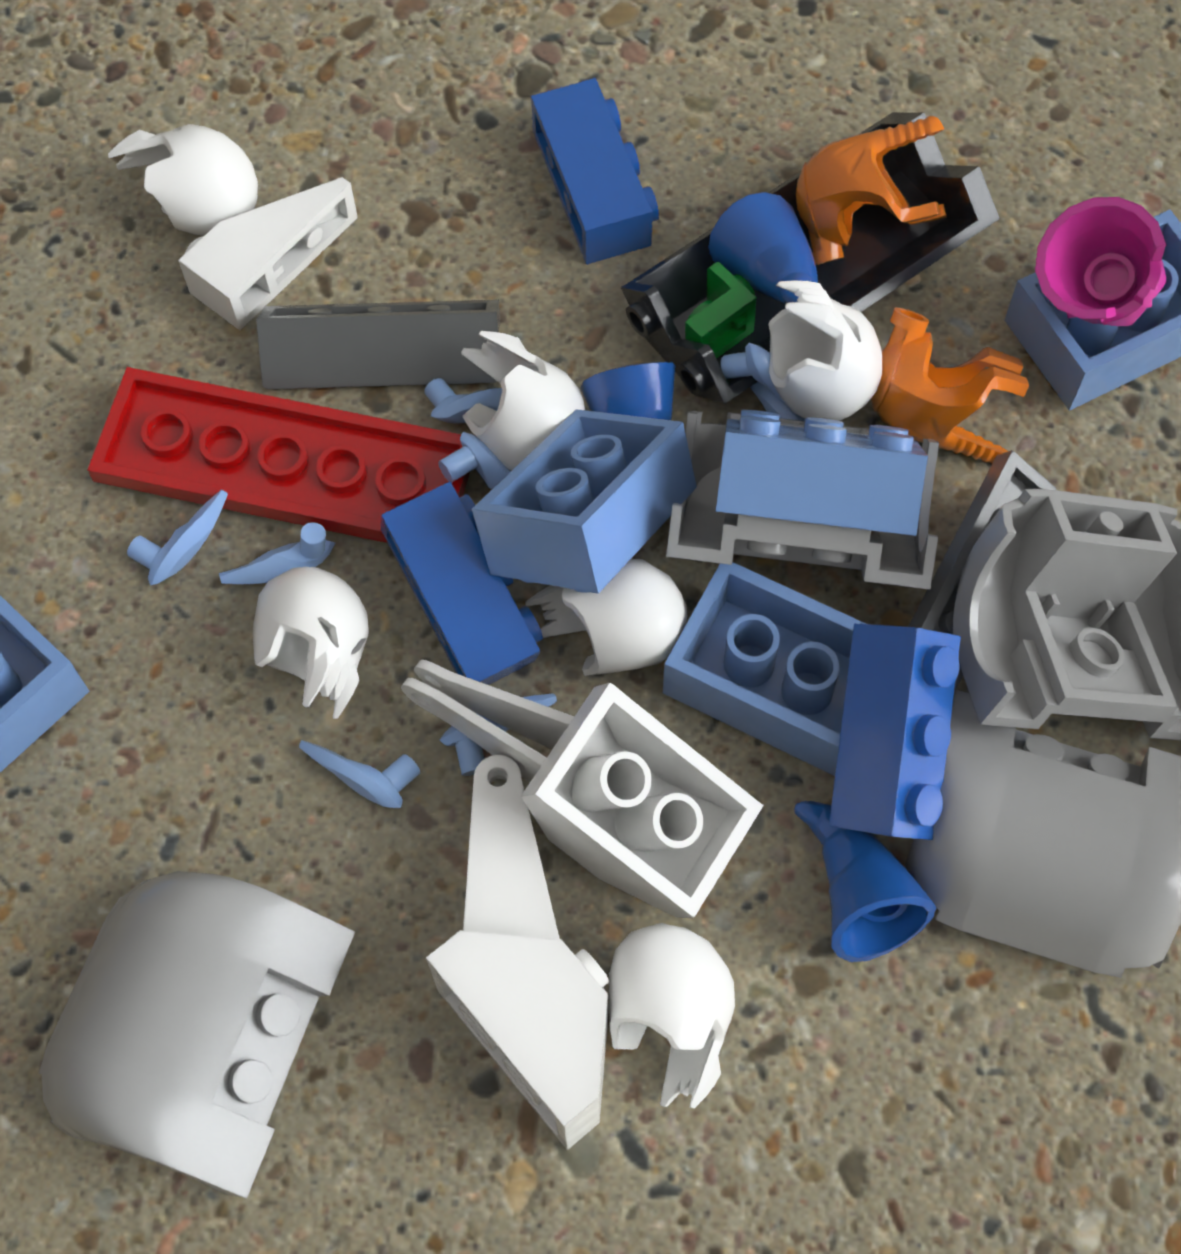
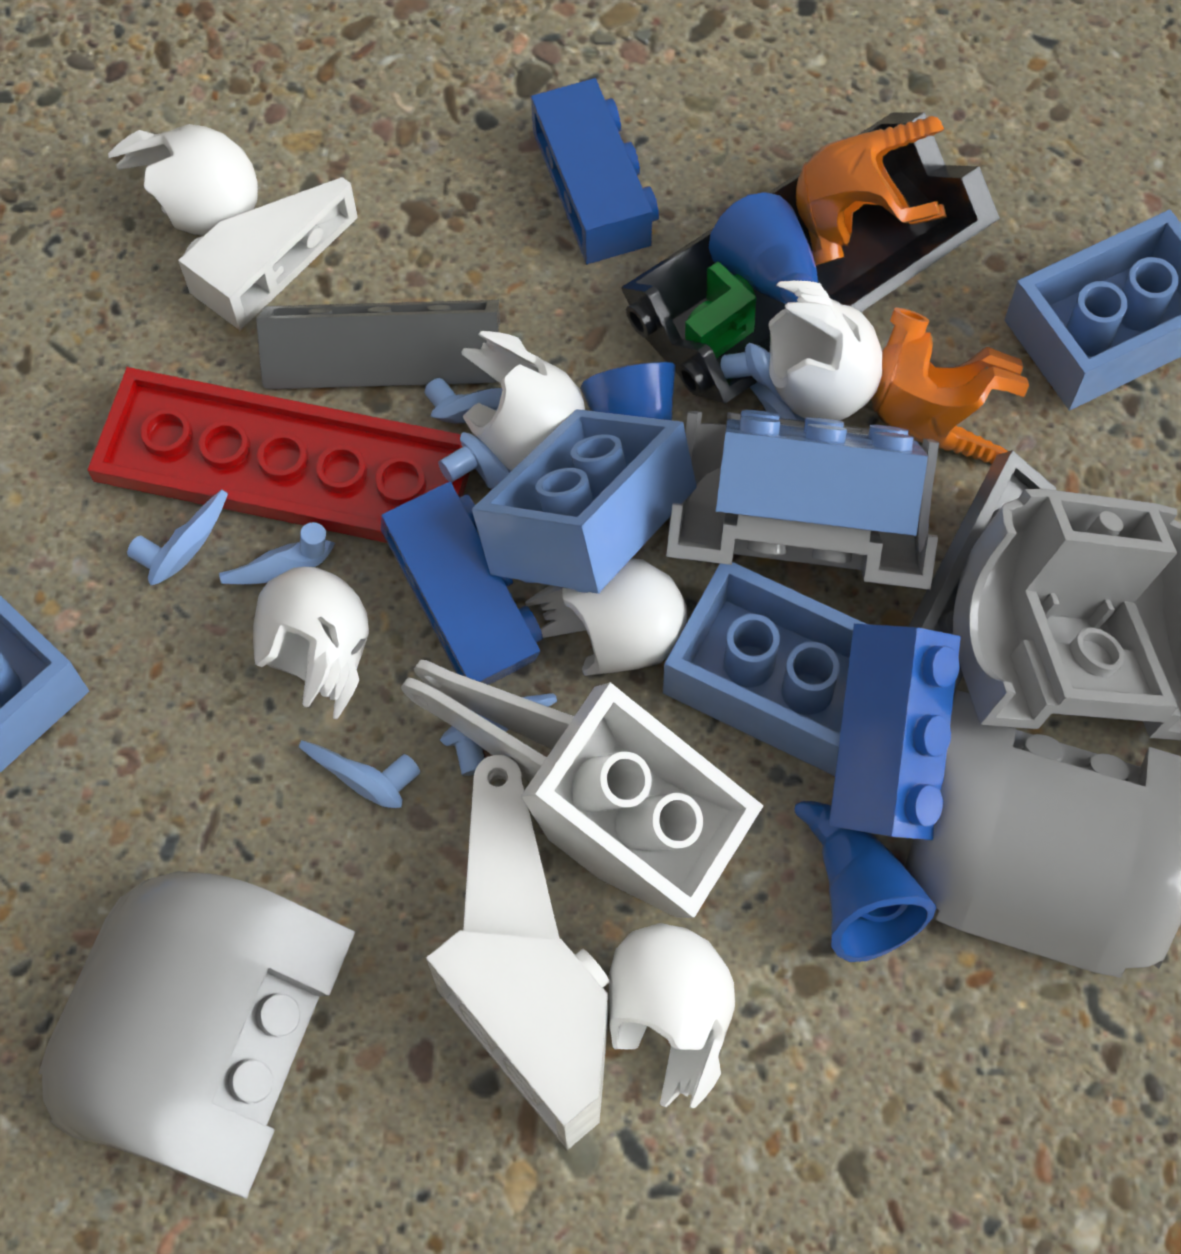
dark pink helmet [1035,197,1166,327] -> none

